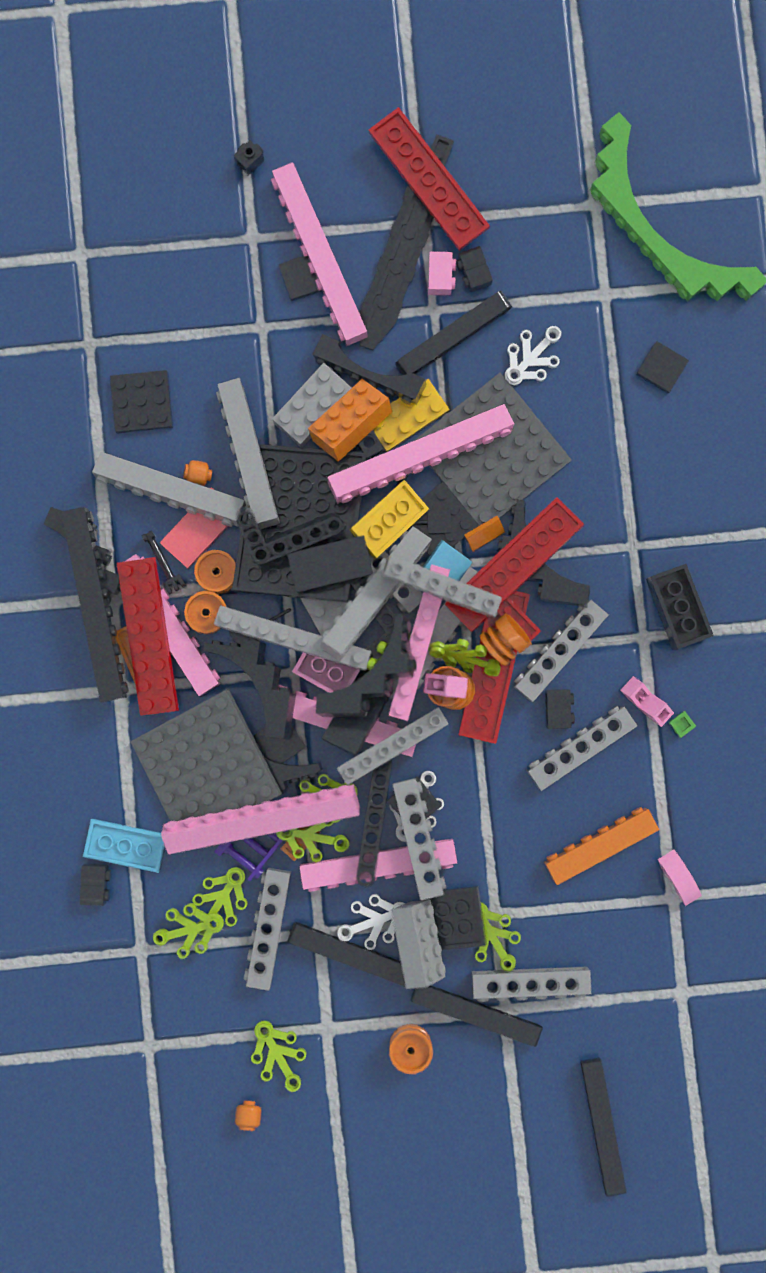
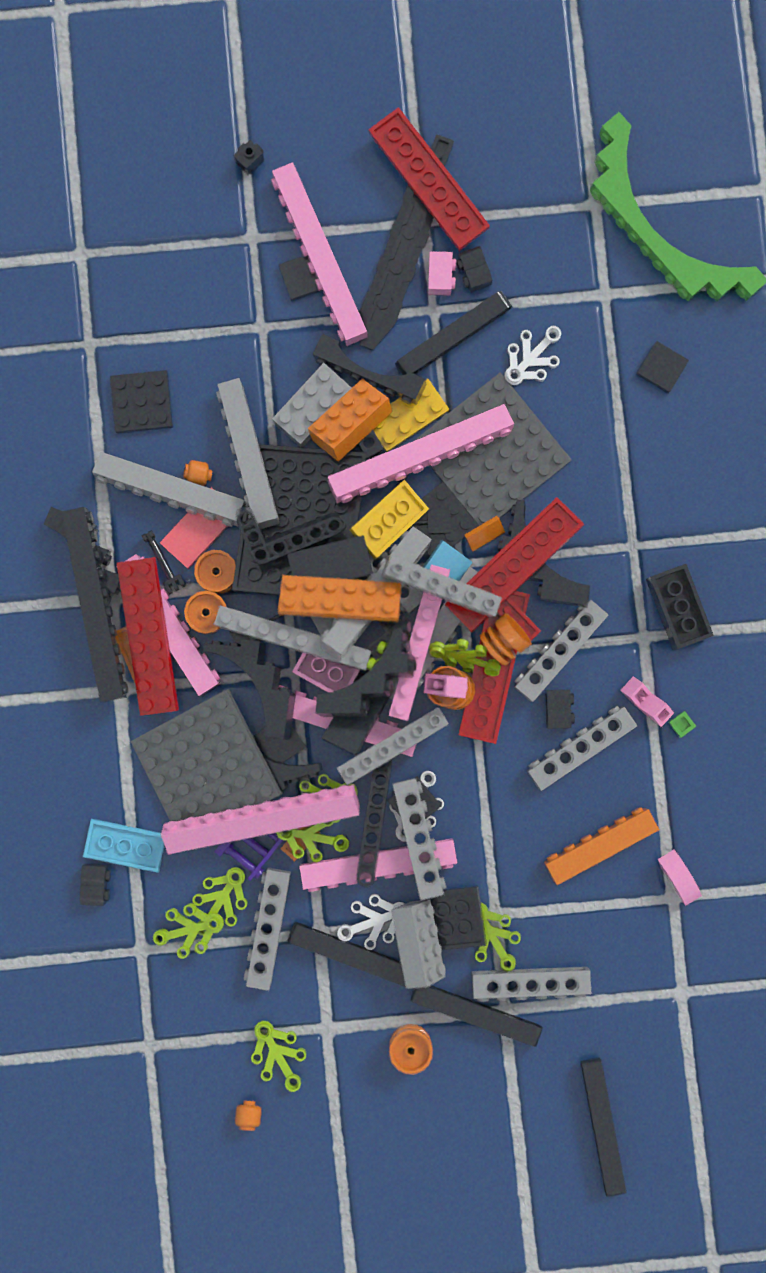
none -> orange plate [278,575,401,622]

